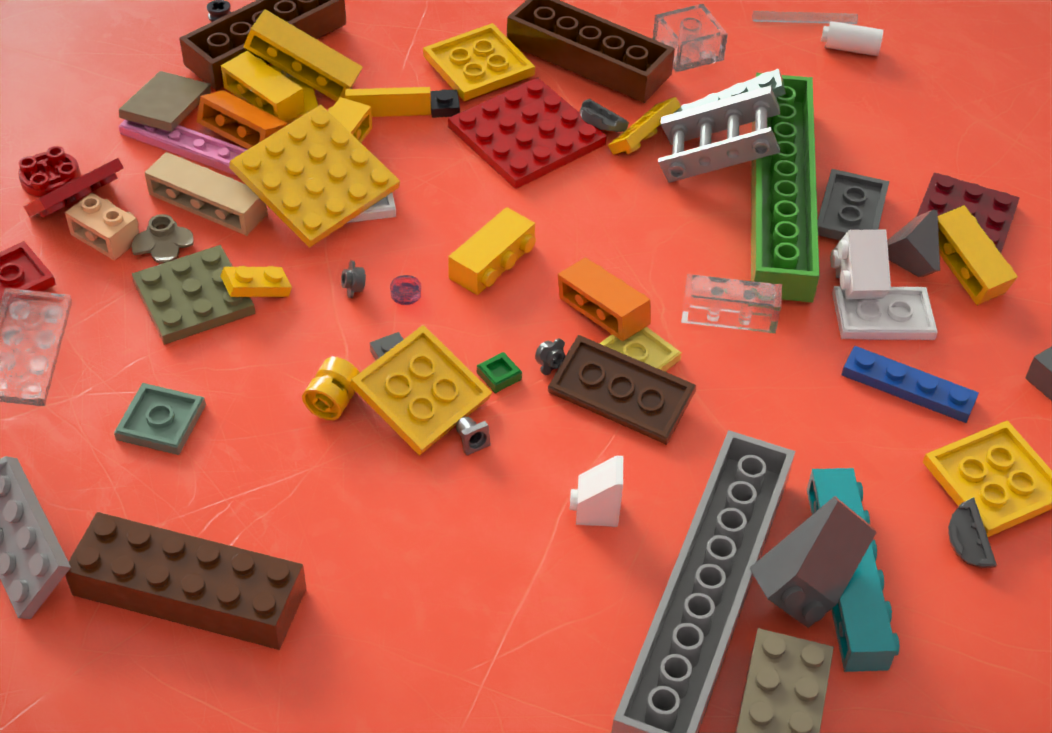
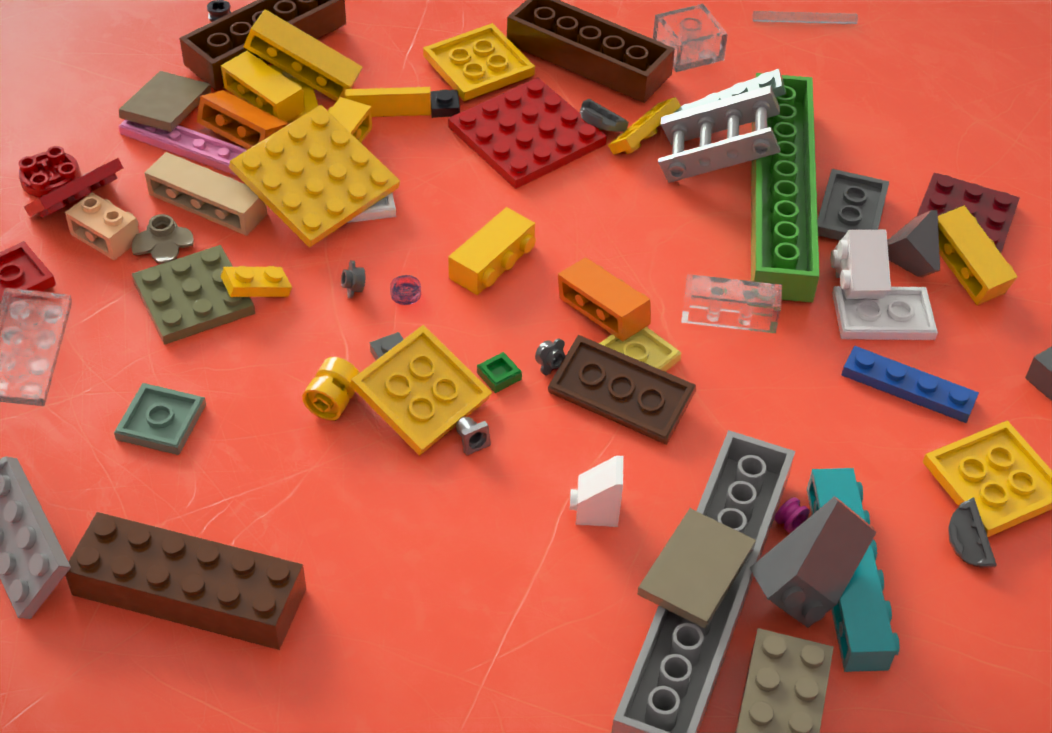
white brick [821,21,884,56] -> none
none -> dark tan tile [637,508,756,629]
none -> dark pink bush [774,497,810,533]

